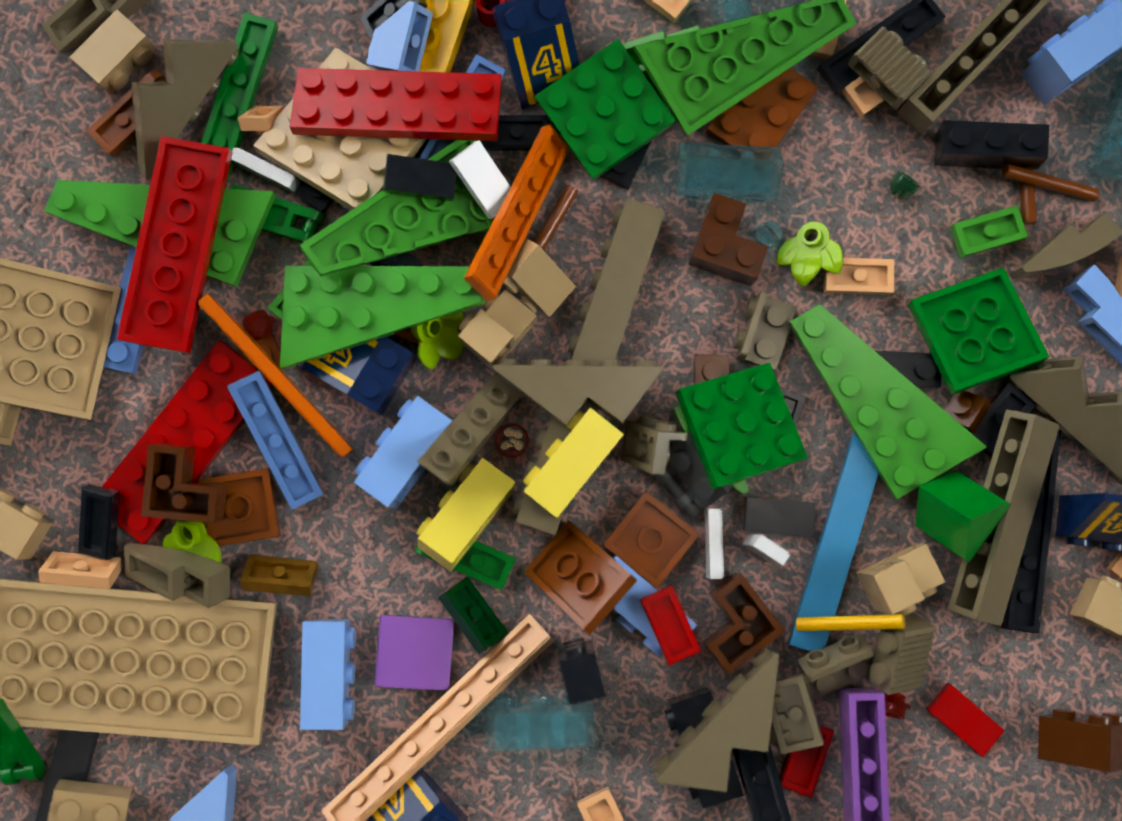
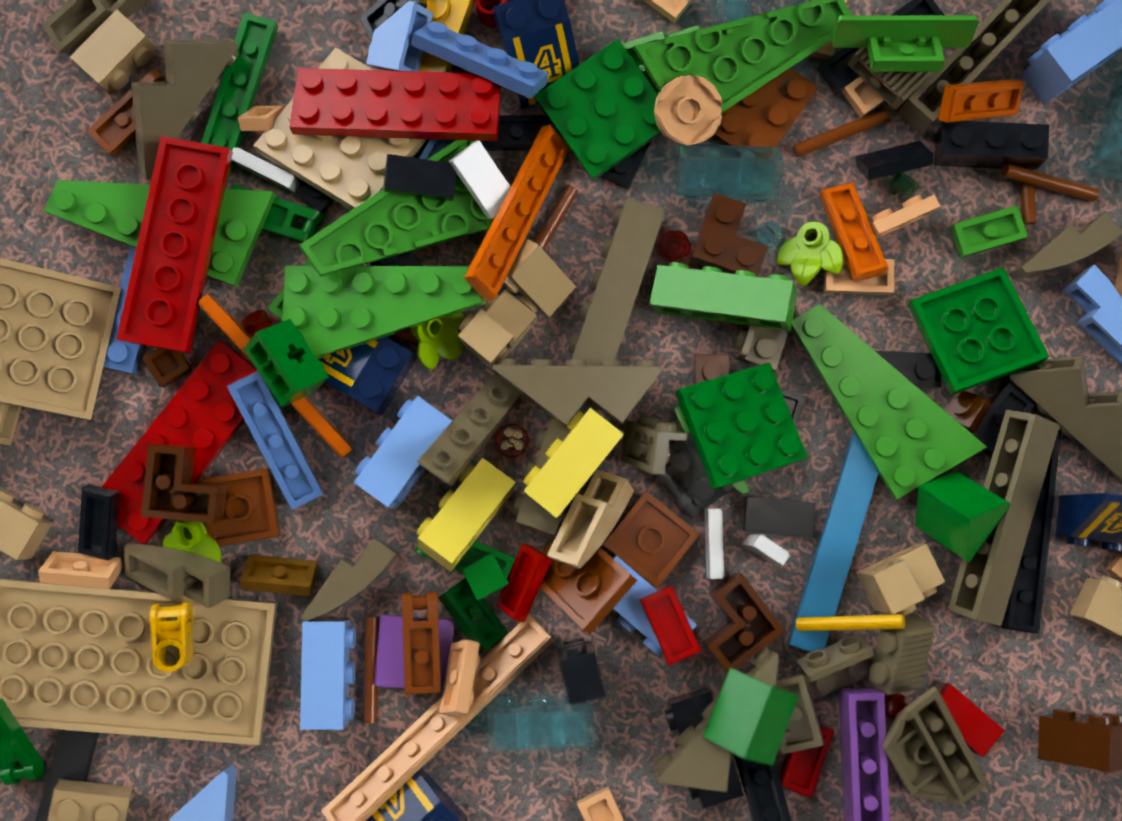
none -> reddish brown plate [142,348,193,388]
none -> yellow piece [150,601,194,672]
none -> green brick [243,319,329,407]
none -> dark tan slope [300,538,400,621]
none -> dark orange bar [363,616,380,723]
none -> dark orange plate [402,591,441,695]
none -> medium blue plate [411,21,549,99]
none -> light nougat plate [438,640,480,716]
none -> green tile [461,553,509,601]
none -> red tile [496,543,552,622]
none -> tan slope [547,470,634,569]
none -> bright green brick [649,262,798,331]
none -> light nougat tile [654,75,723,146]
none -> clear red plate [658,230,691,262]
none -> green slope [703,667,799,765]
none -> dark orange bar [793,109,890,158]
none -> orange tile [819,182,889,282]
none -> bright green bracket [832,15,979,72]
none -> black tile [856,141,933,180]
none -> light nougat plate [871,194,940,239]
none -> dark tan wedge [881,687,988,806]
none -> orange tile [938,79,1024,123]

